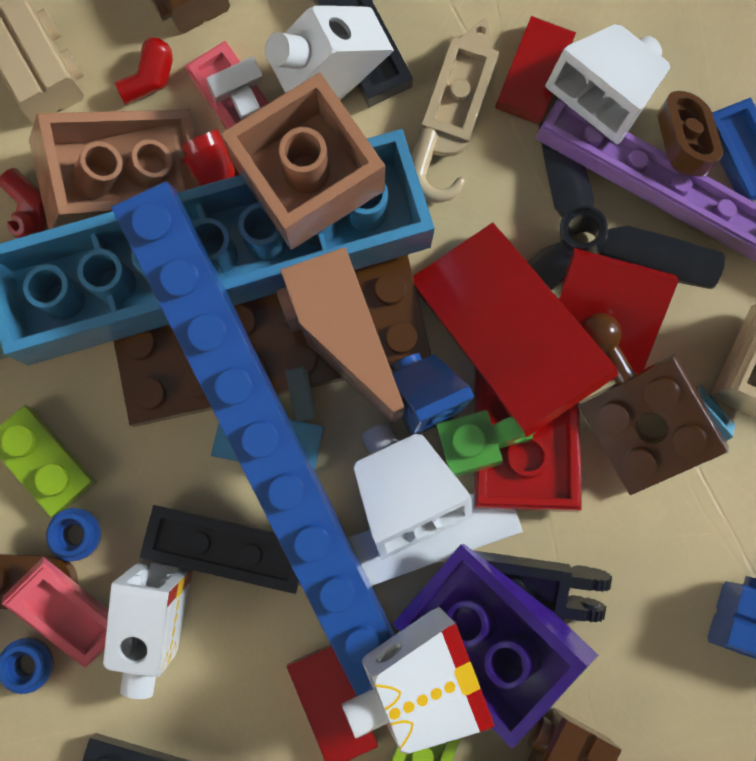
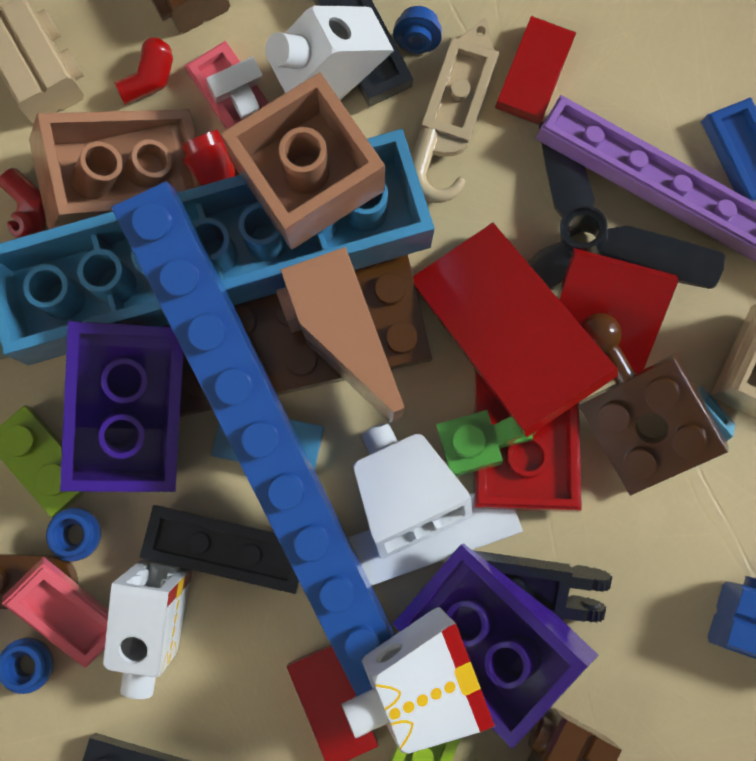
sand green tile [285,367,316,423] -> none
blue slope [391,353,474,436] -> none
white torso [545,24,670,145] -> none
reddish brown plate [657,91,723,177] -> none
none -> dark purple slope [60,321,183,492]
none -> blue plate [393,6,442,54]

